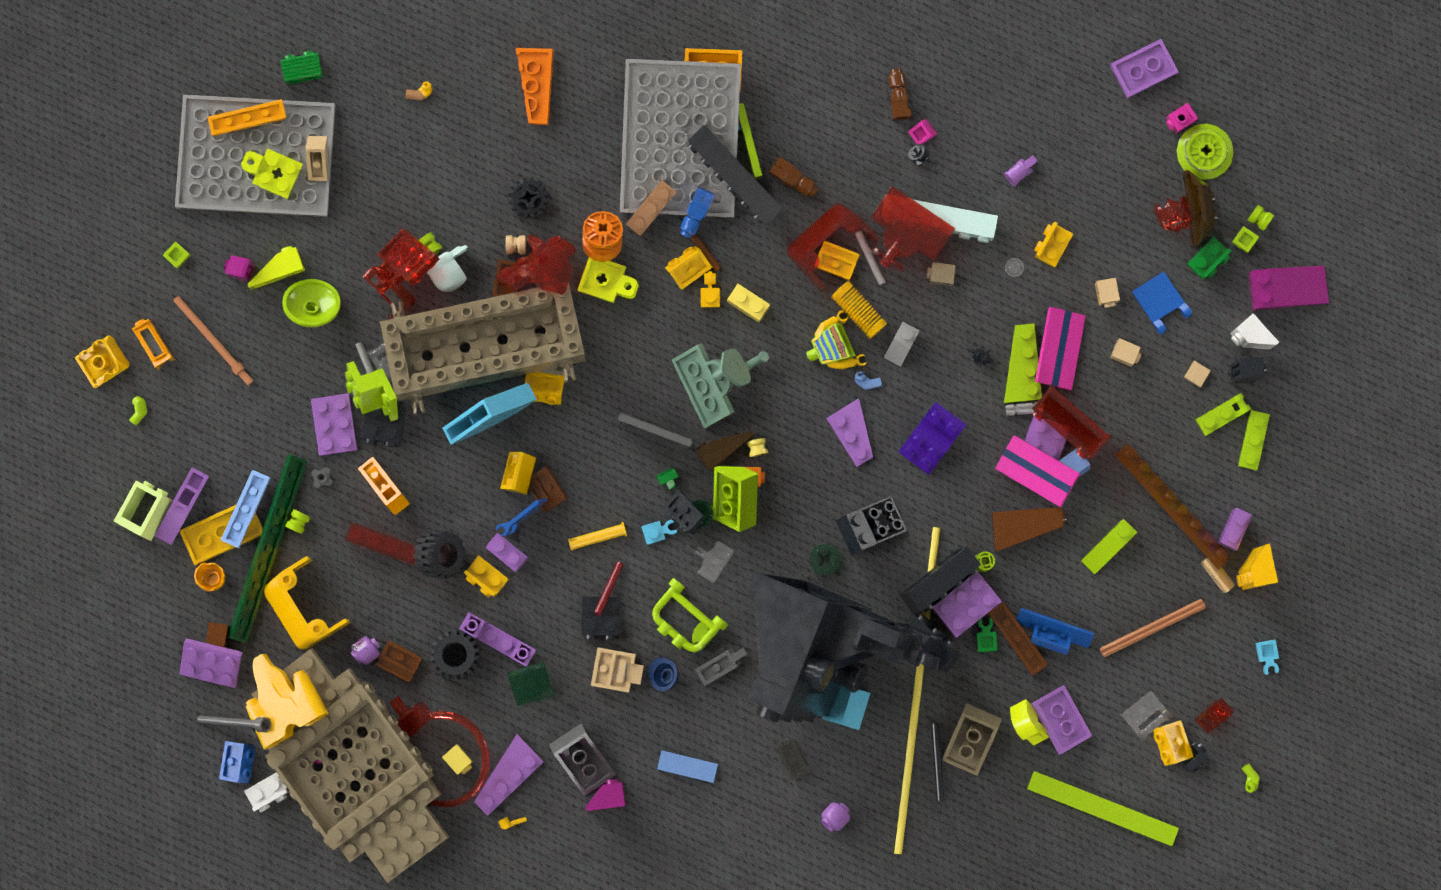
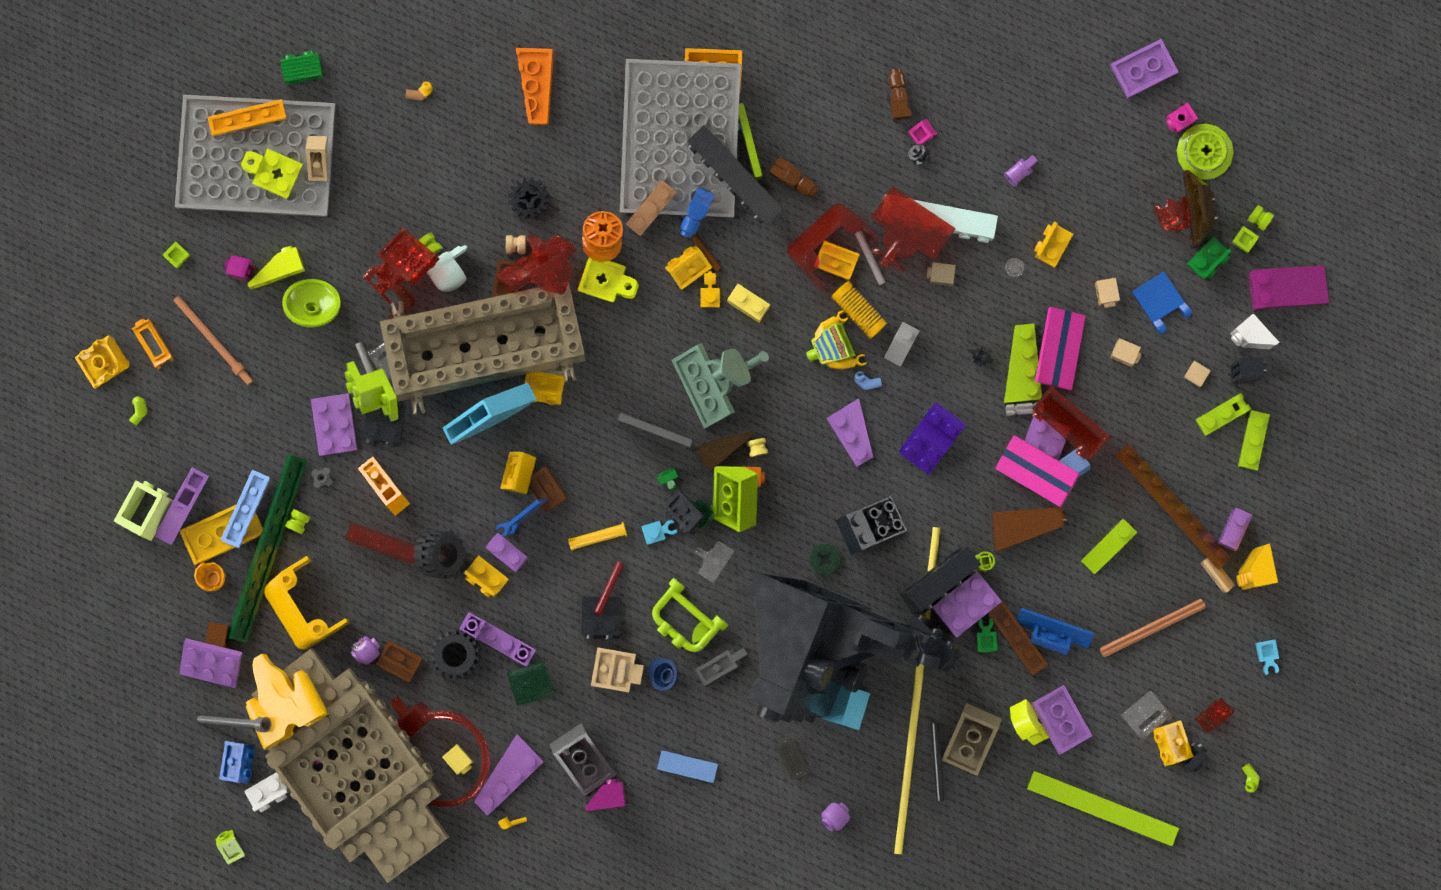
none -> lime bracket [216,830,245,865]

